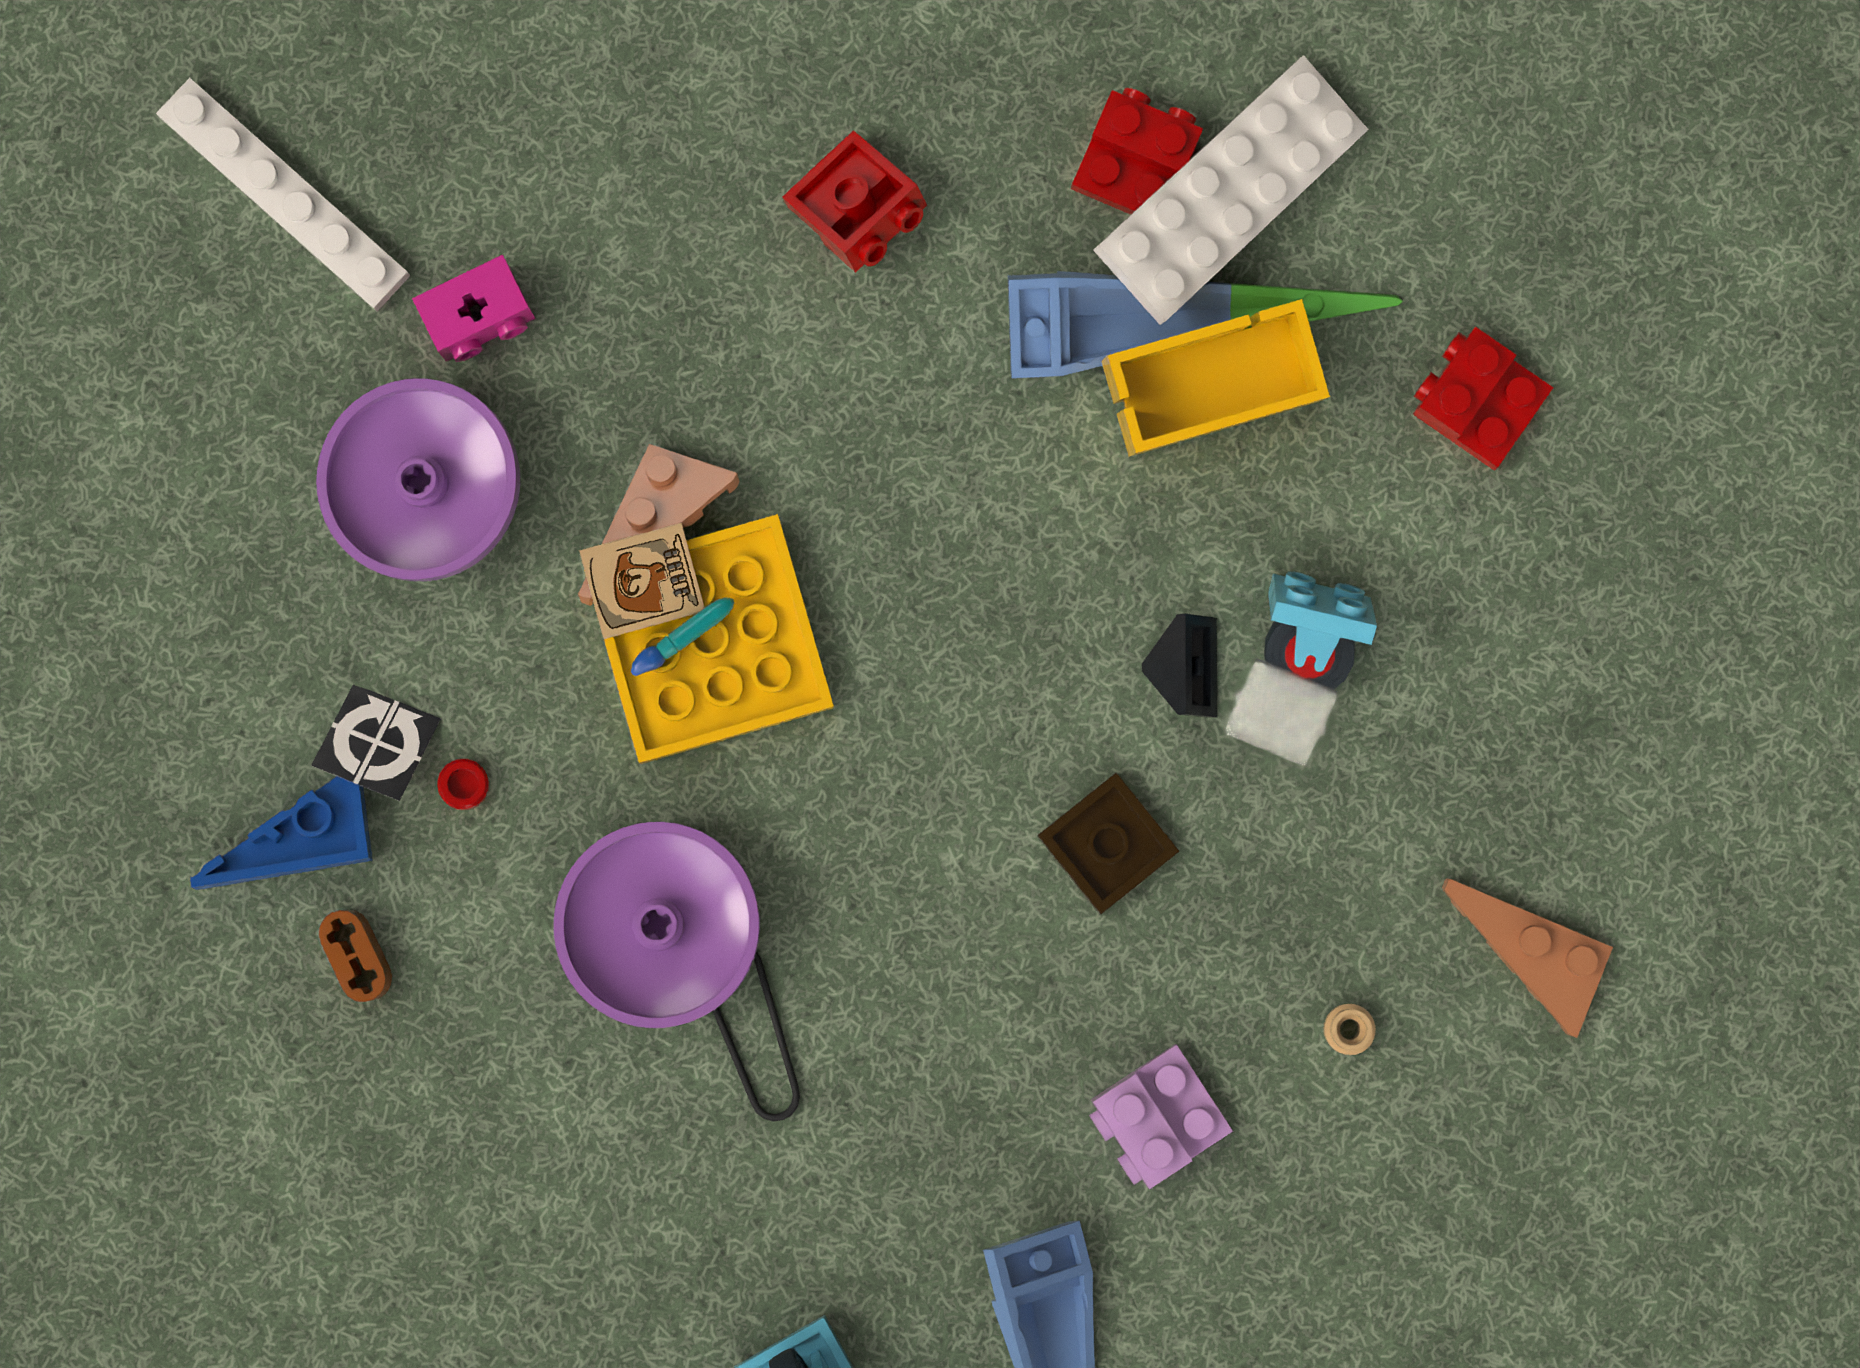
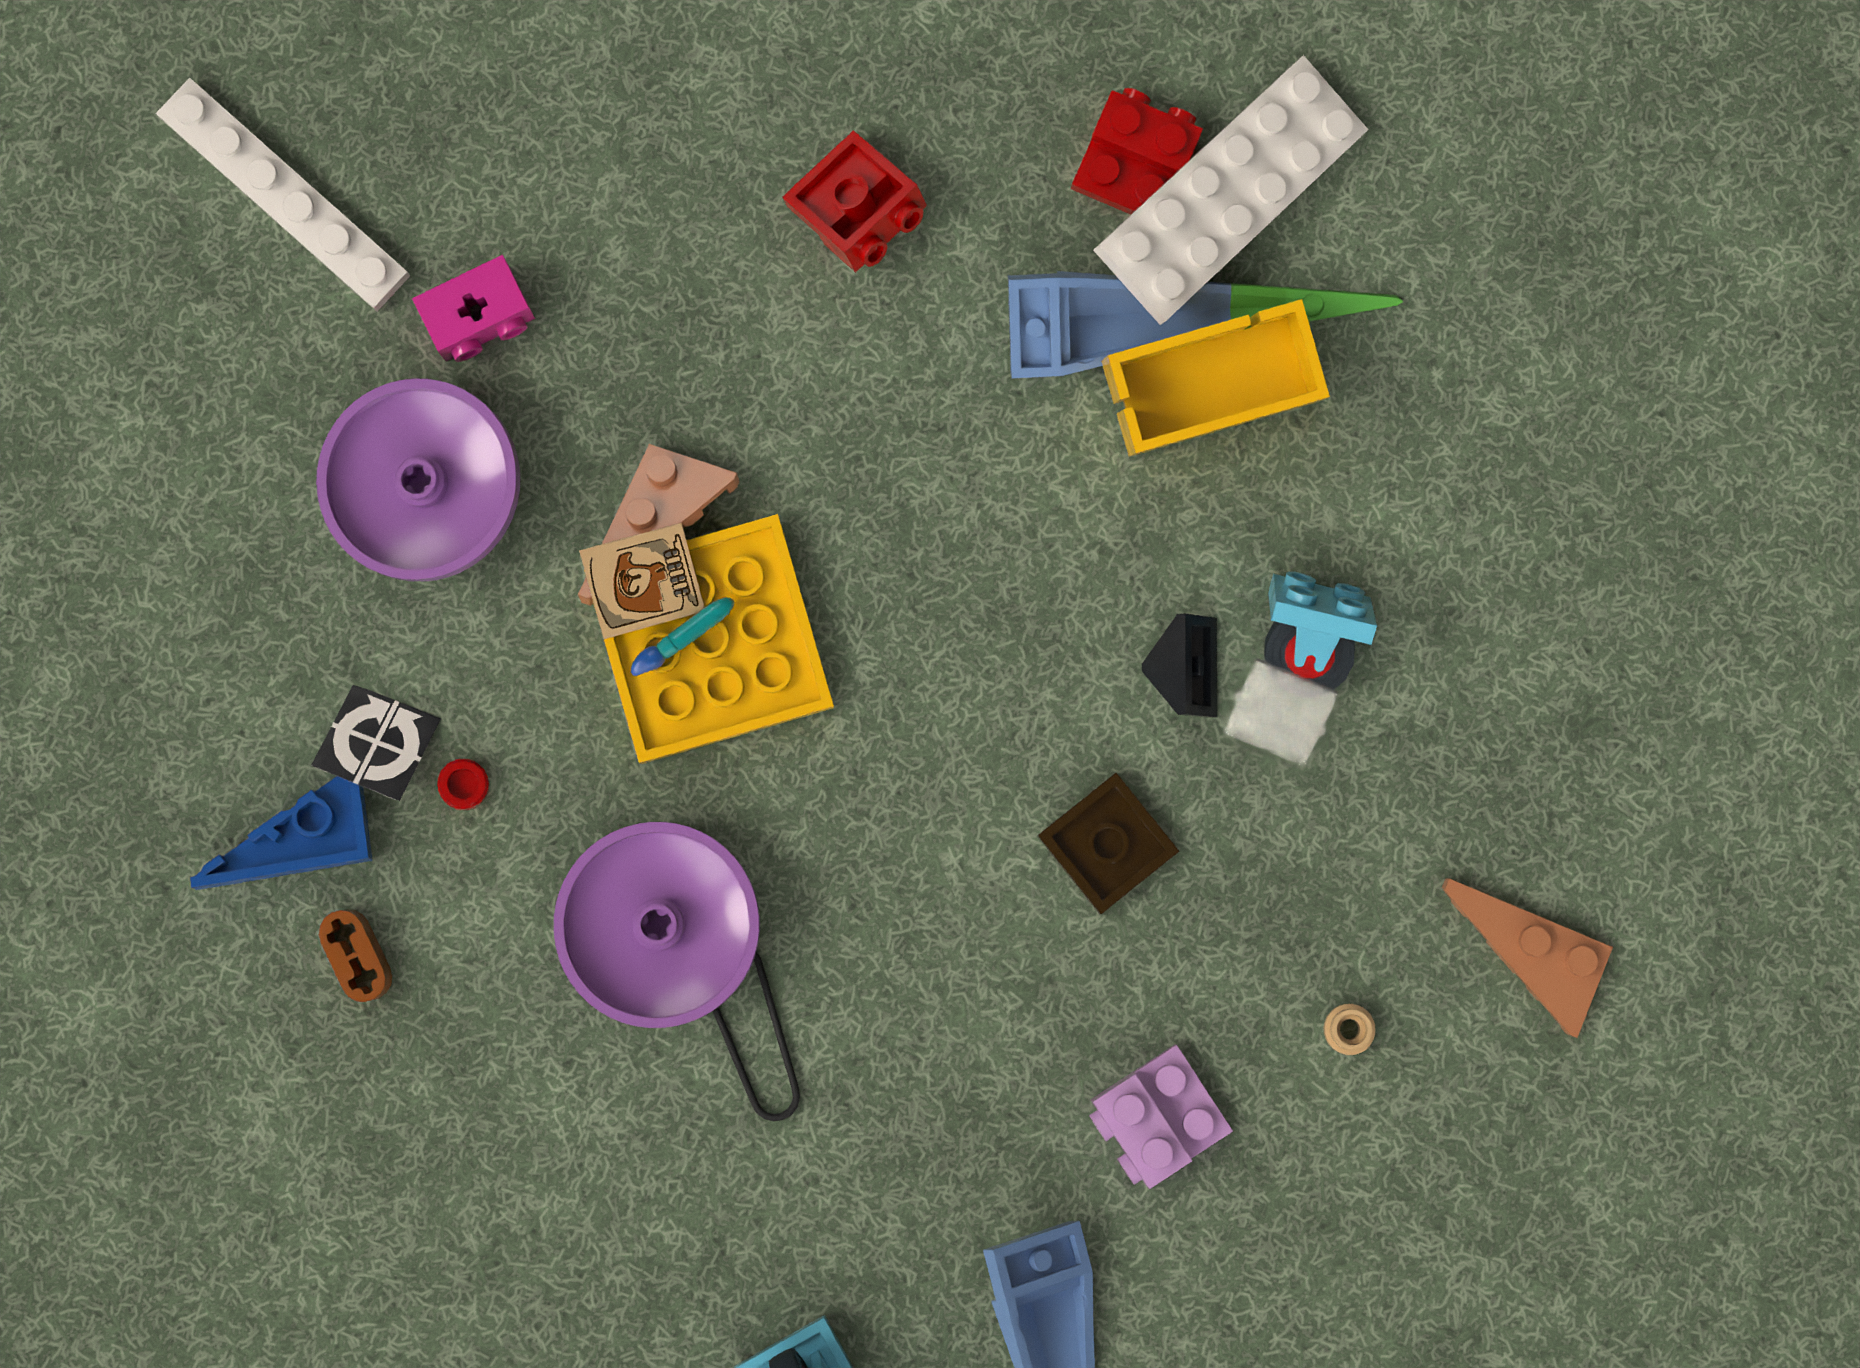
red plate [1413,326,1554,470] -> none

